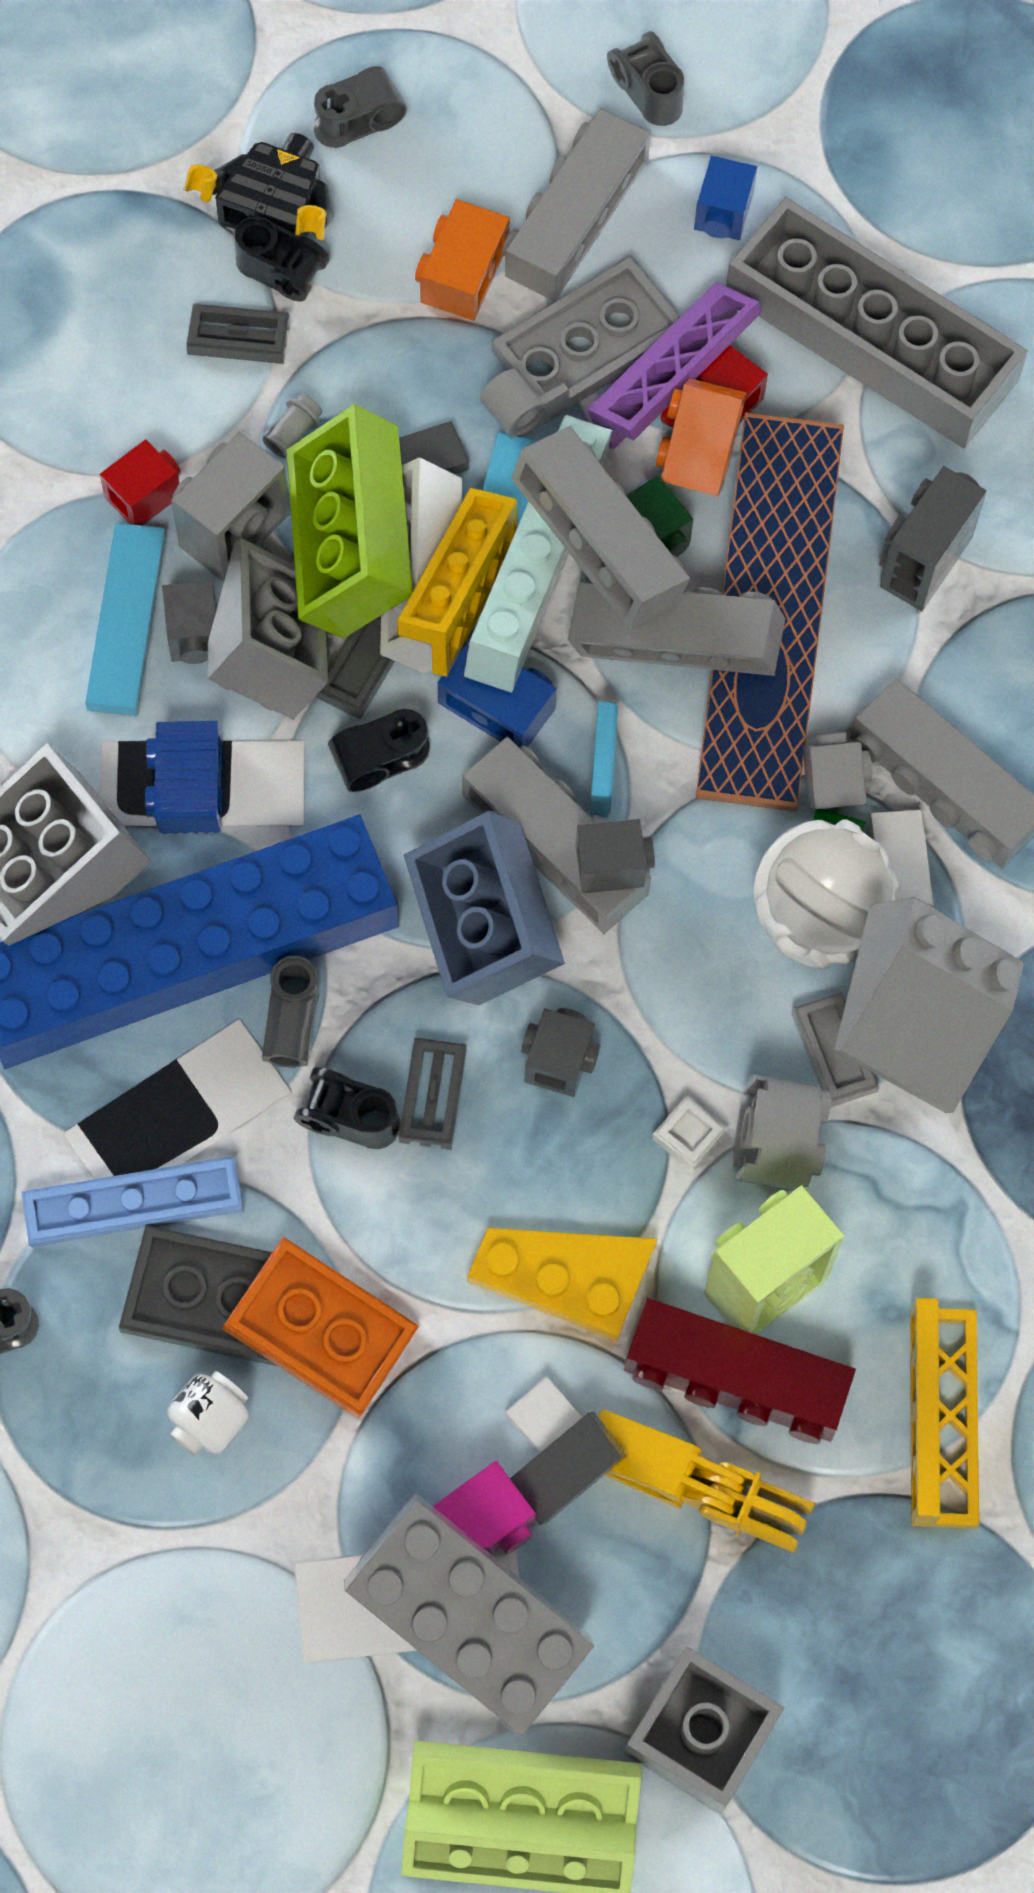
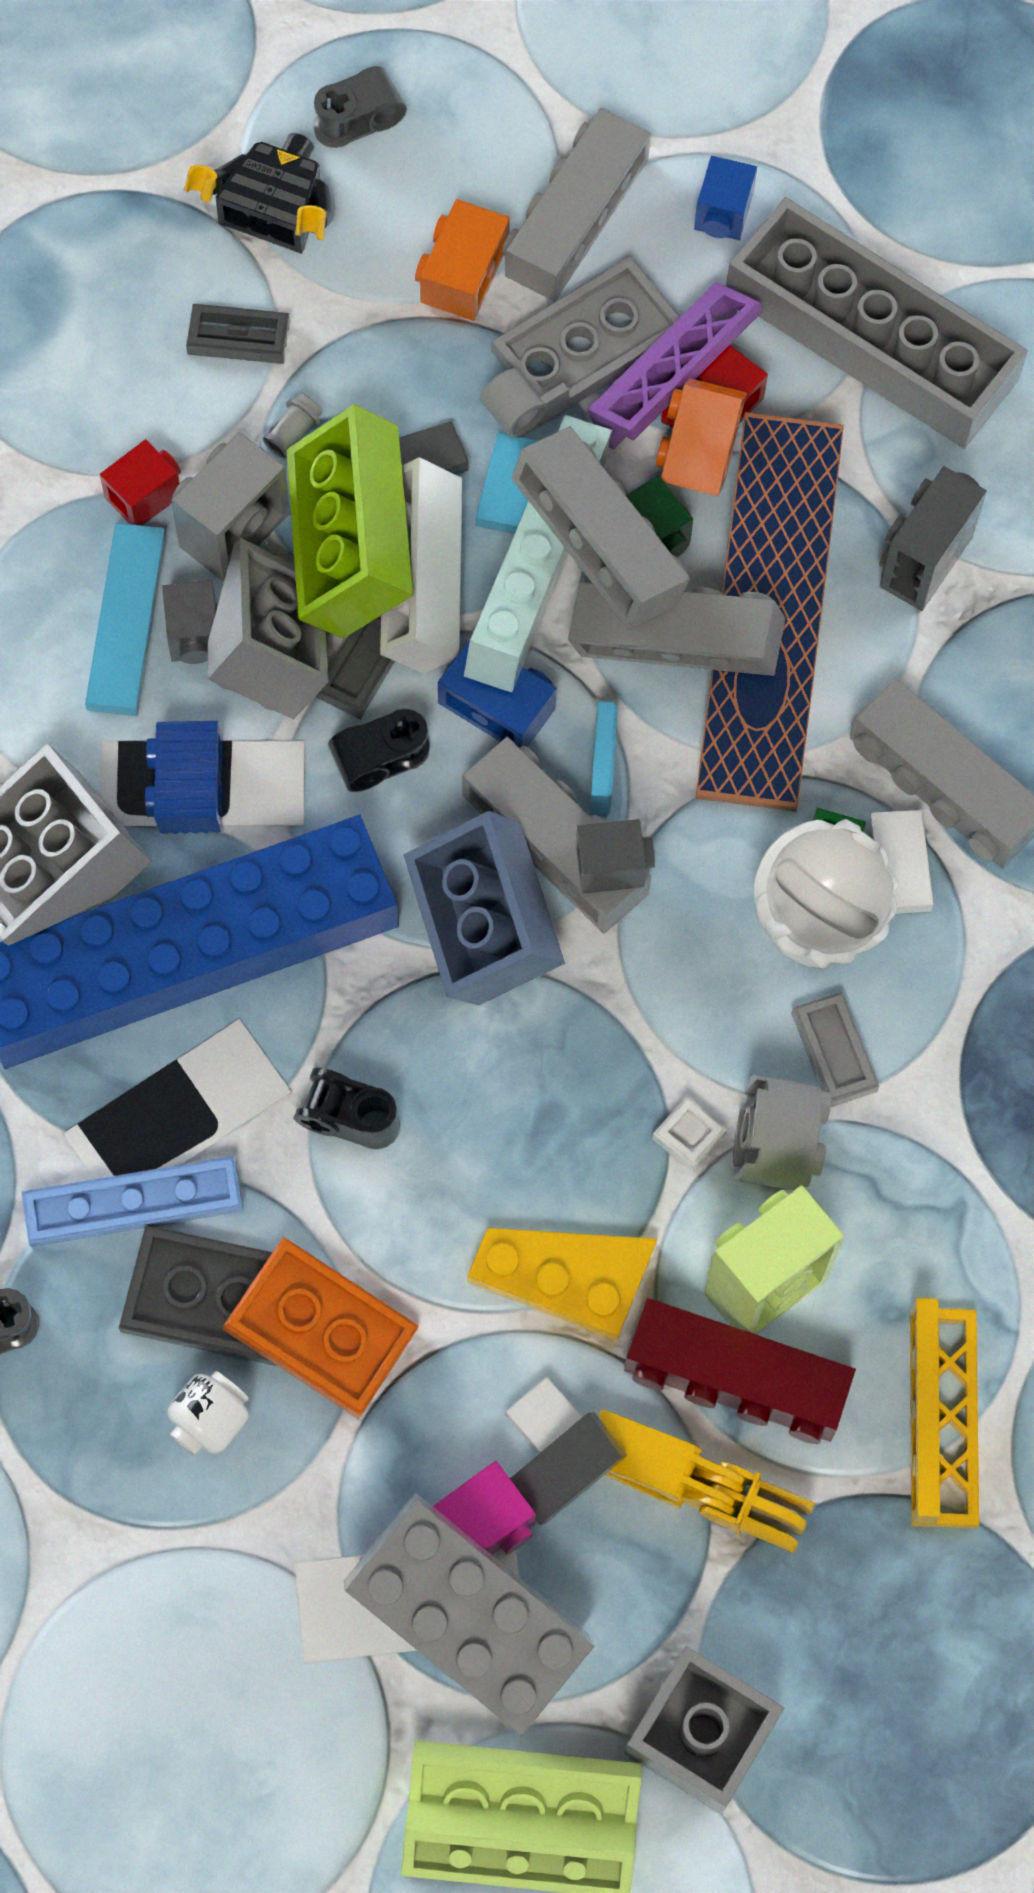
black piece [234,216,330,302] -> none
dark grey piece [262,956,320,1068] -> none
yellow fence [397,487,518,677] -> none
dark grey tile [399,1037,467,1150] -> none
dark grey brick [521,1008,601,1097] -> none
dark grey piece [607,31,684,126] -> none
light grey brick [803,732,872,809] -> none
light grey slope [834,897,1024,1113] -> none

